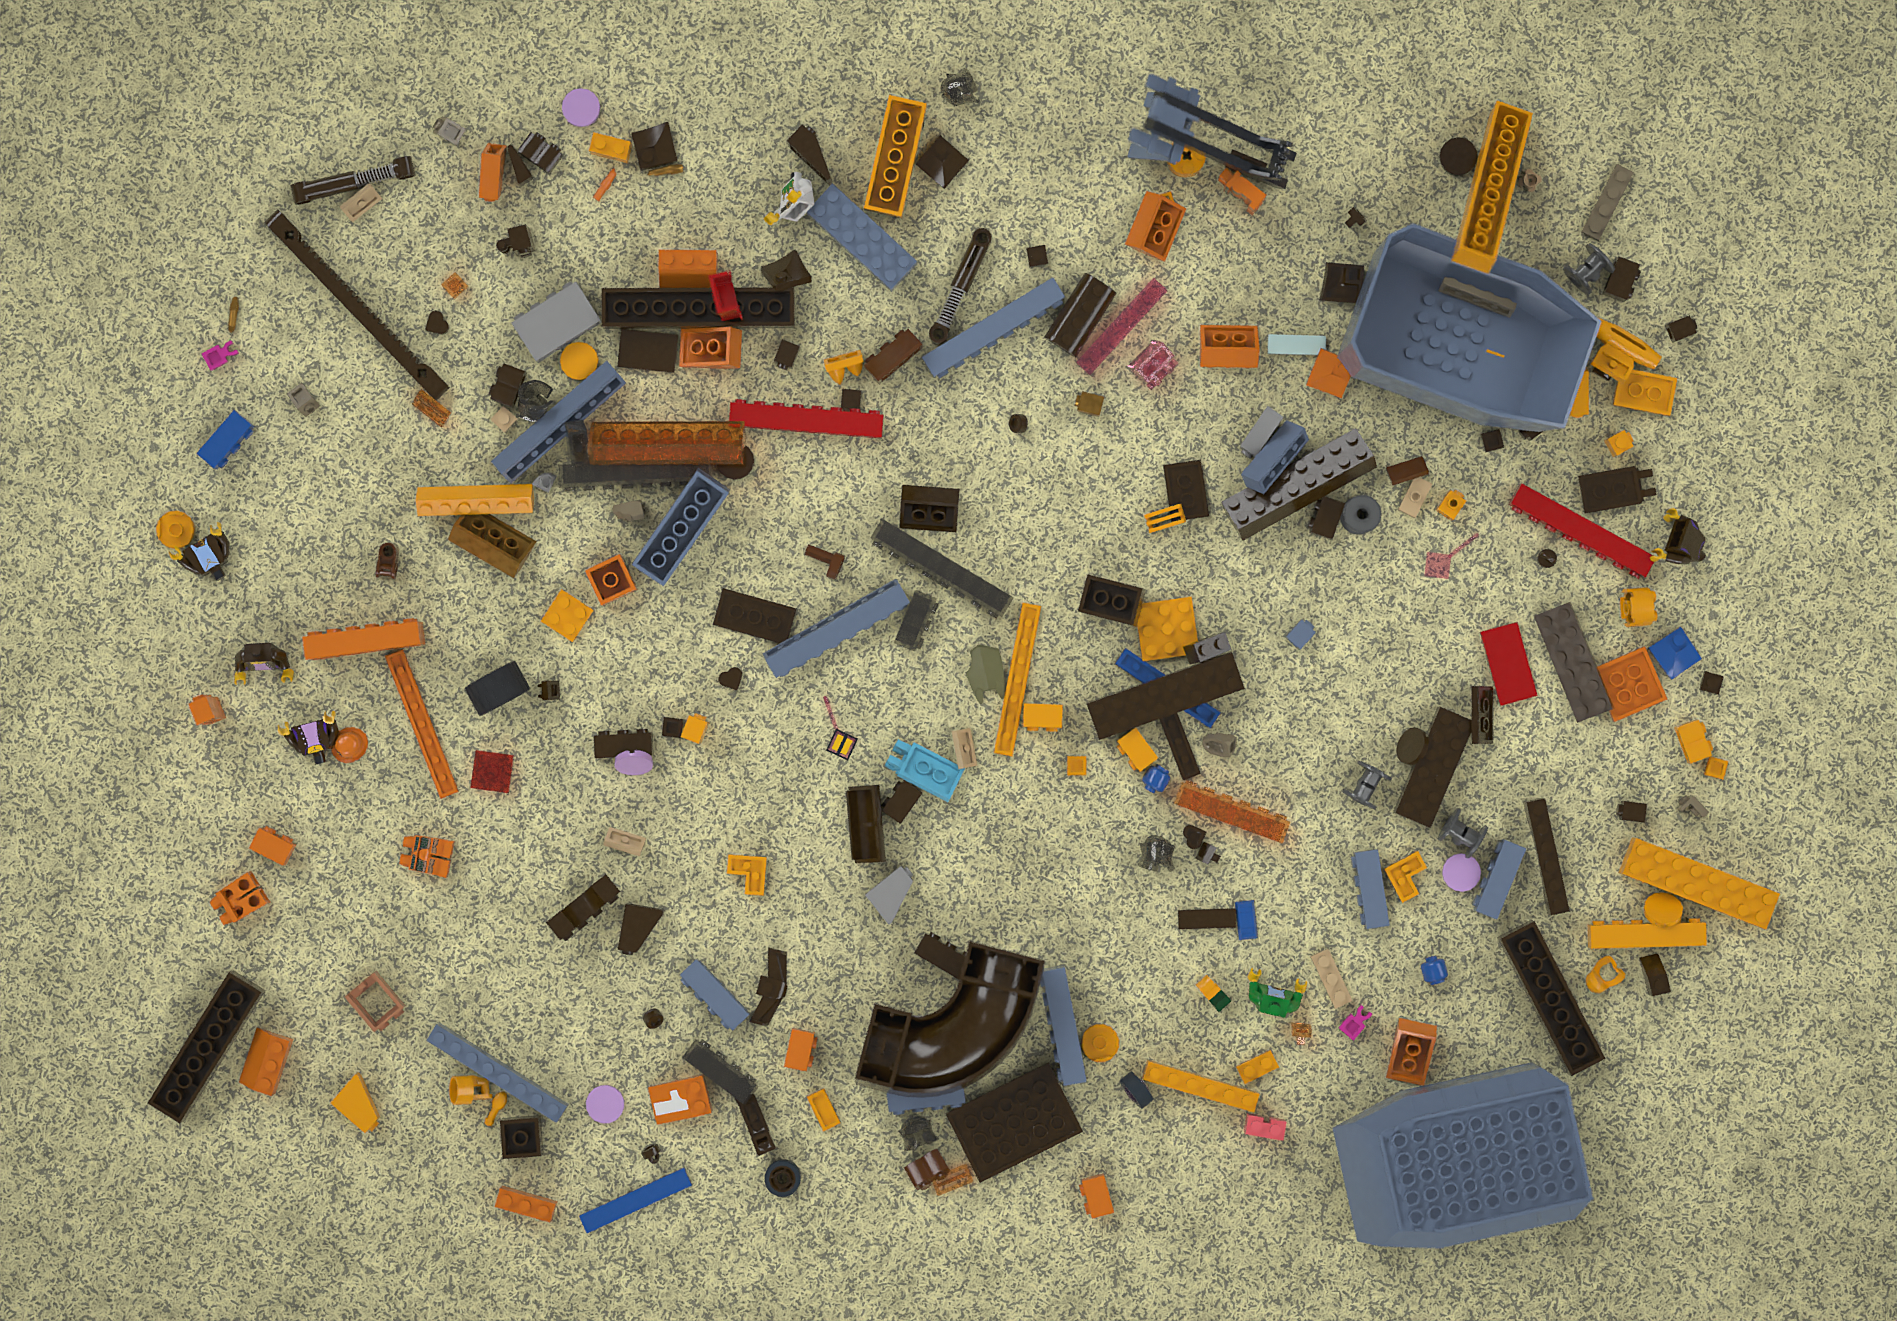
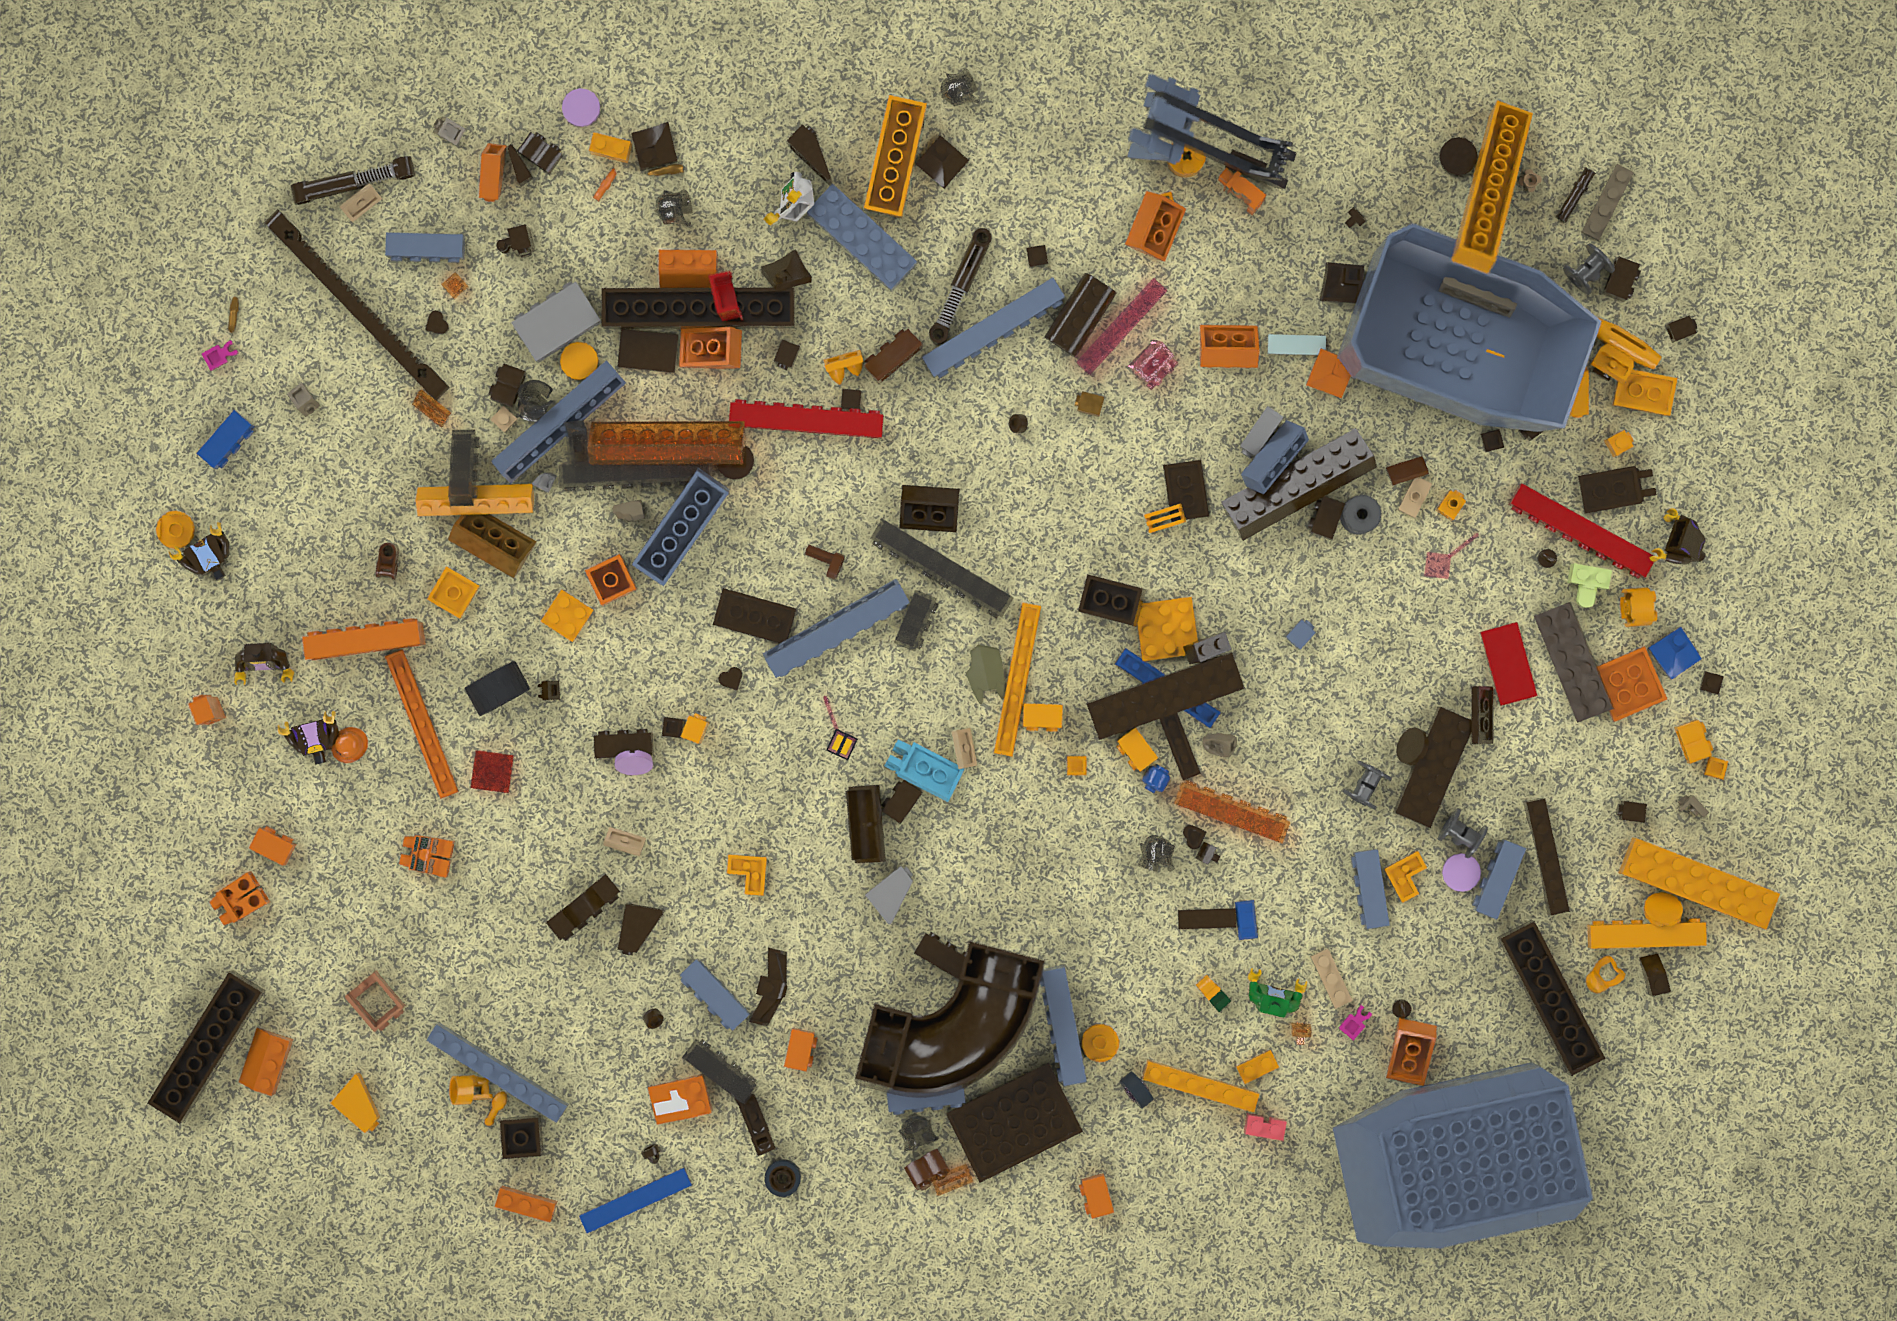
lavender tile [586,1085,624,1123] -> none
light orange tile [807,1088,841,1132] -> none
blue head [1421,955,1448,985] -> none
none -> sand blue brick [385,232,465,263]
none -> light orange plate [427,566,480,619]
none -> clear smoke brick [448,429,480,506]
none -> clear smoke helmet [654,189,693,226]
none -> dark brown tile [1392,999,1412,1019]
none -> dark brown pin [1556,167,1596,223]
none -> yellowish green brick [1567,563,1612,608]

